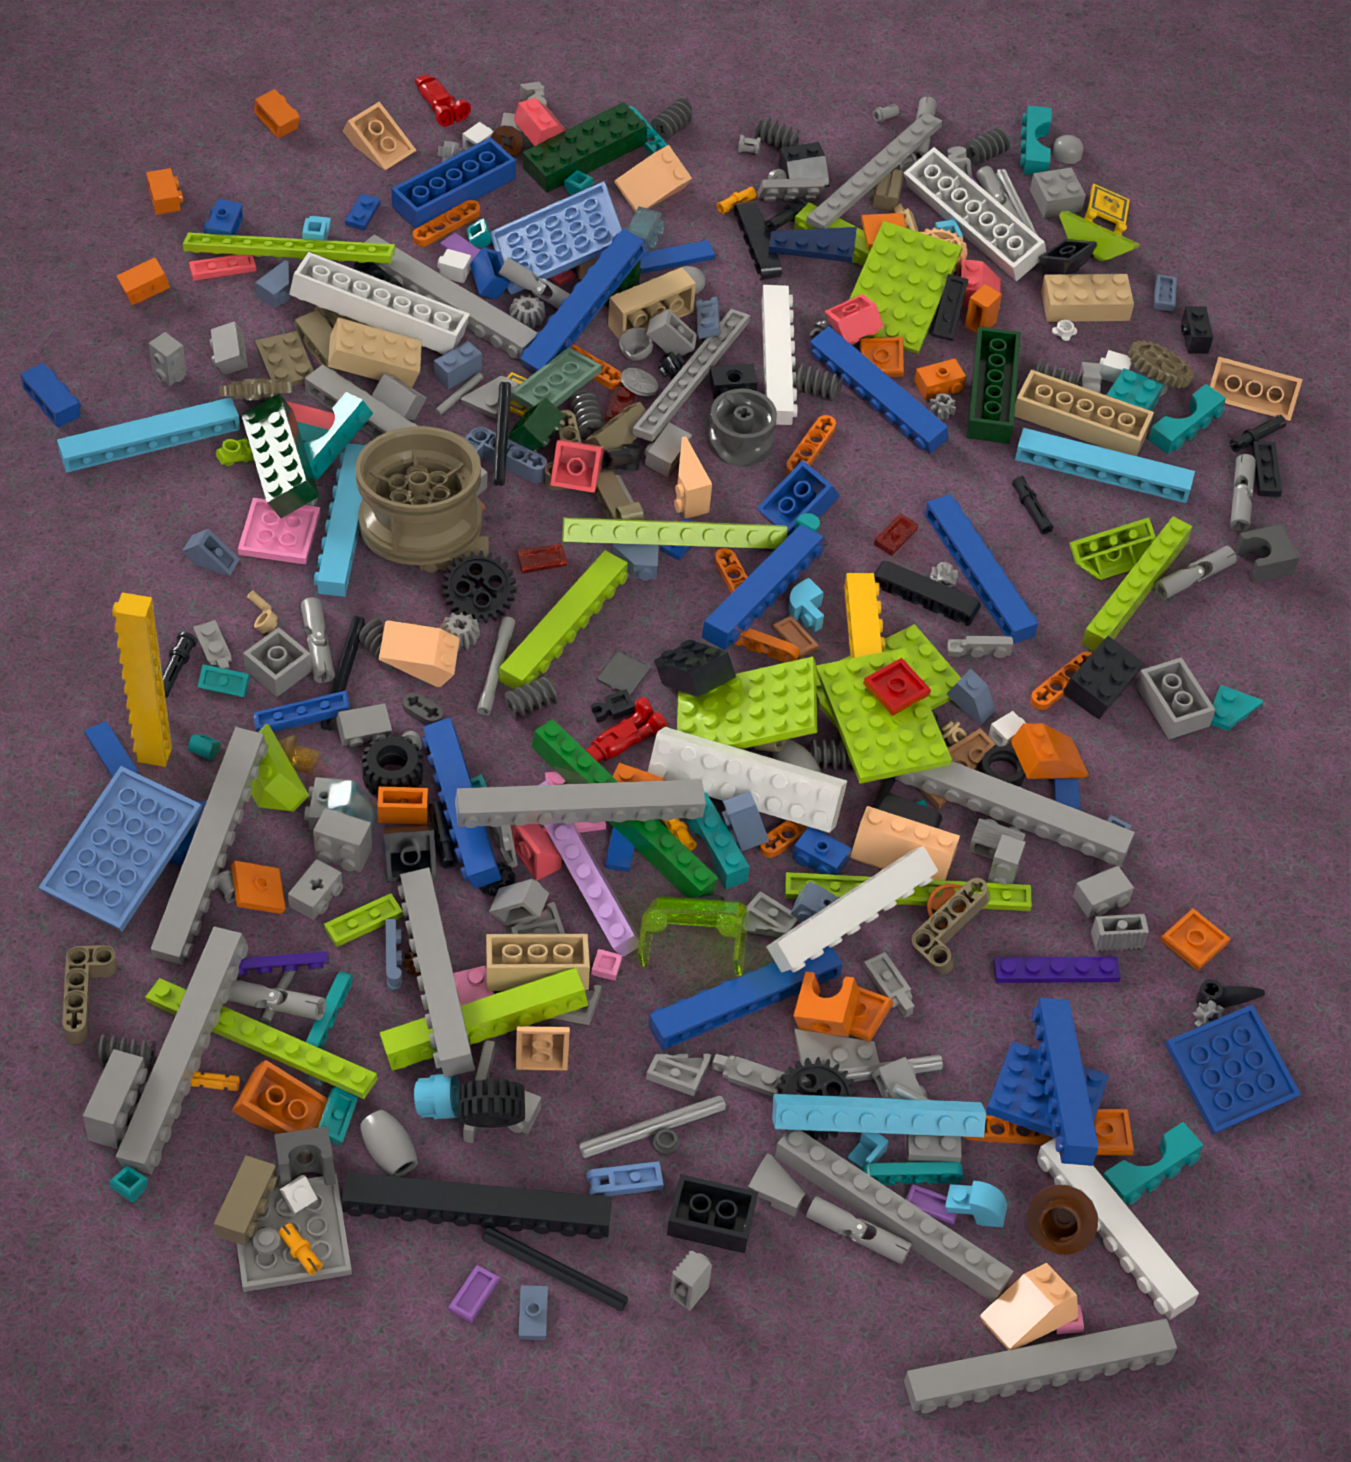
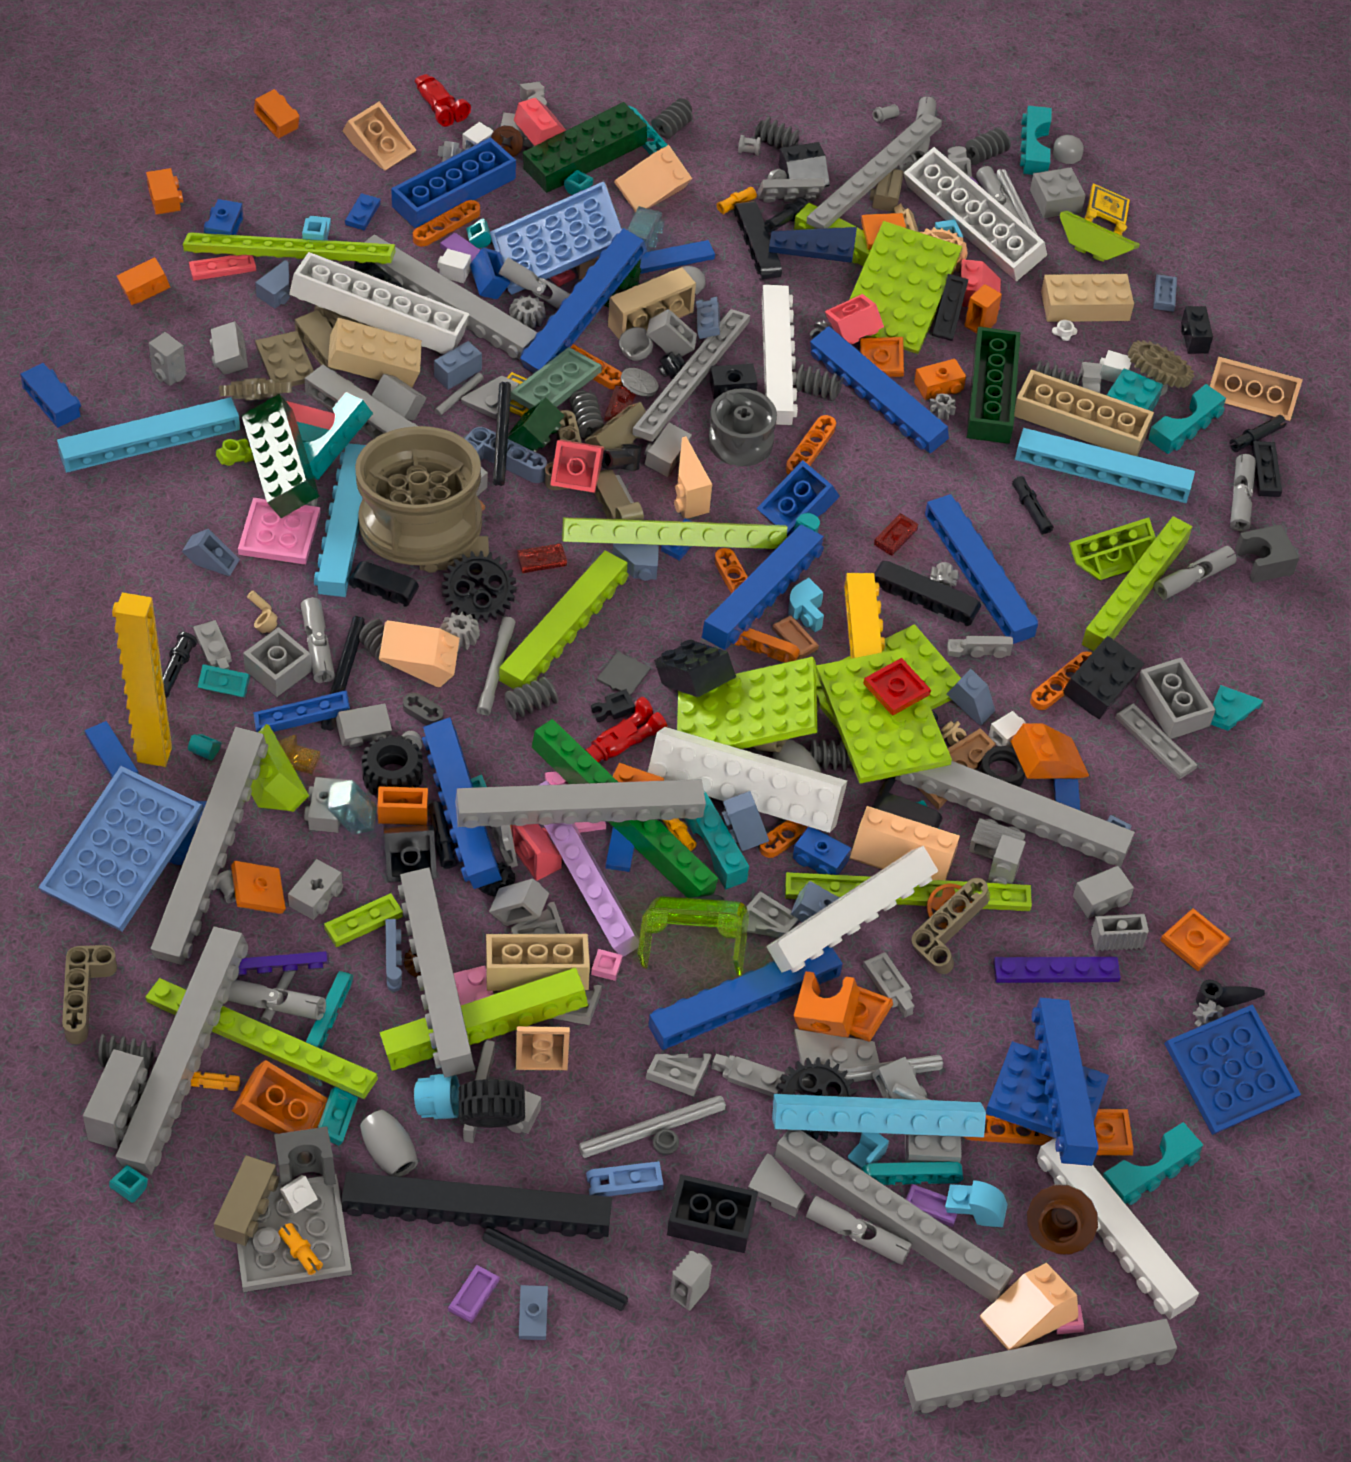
light grey brick [313,808,372,872] -> none
black slope [1039,239,1097,276] -> none
none -> black beam [349,561,419,607]
none -> light grey tile [1115,703,1197,780]

